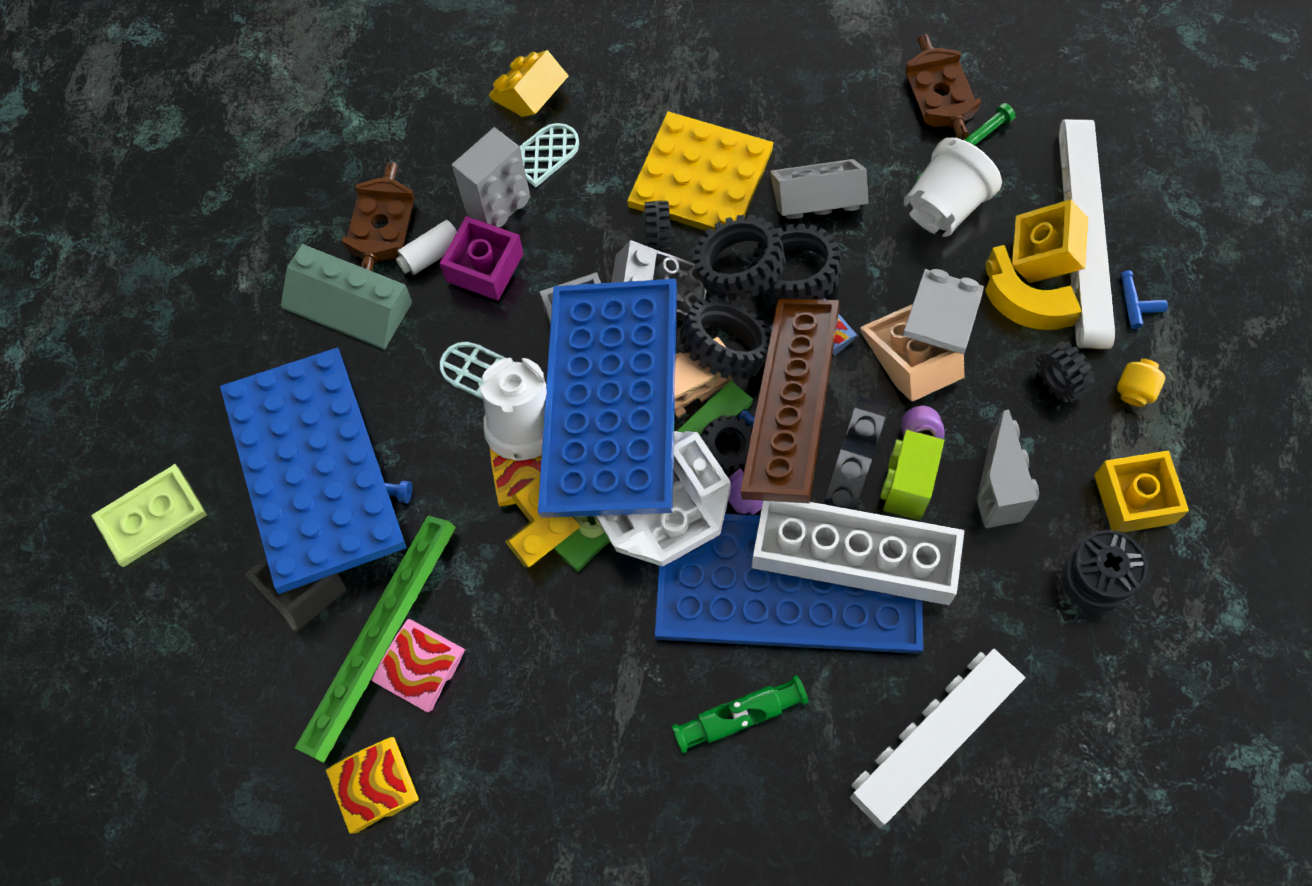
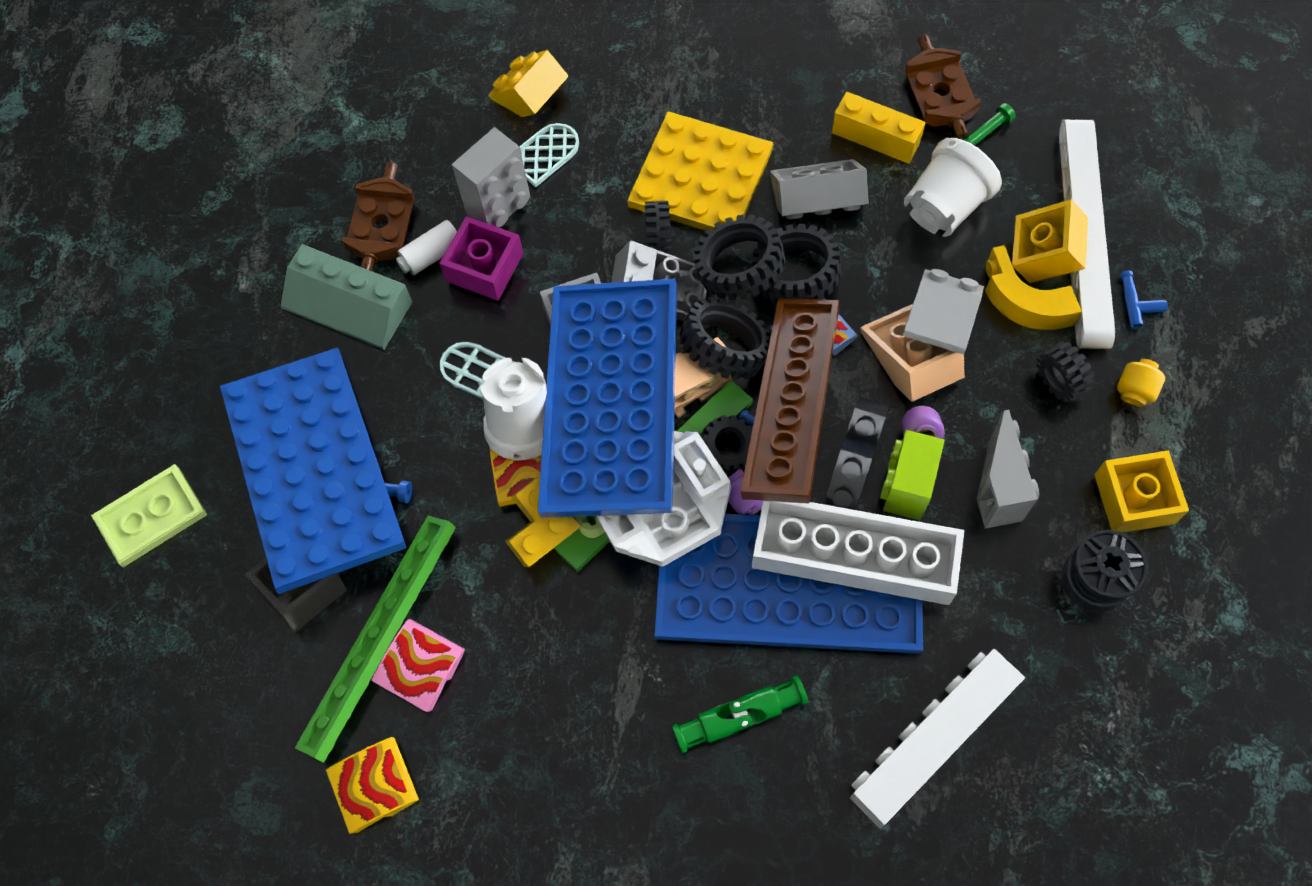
none -> yellow brick [832,91,926,164]

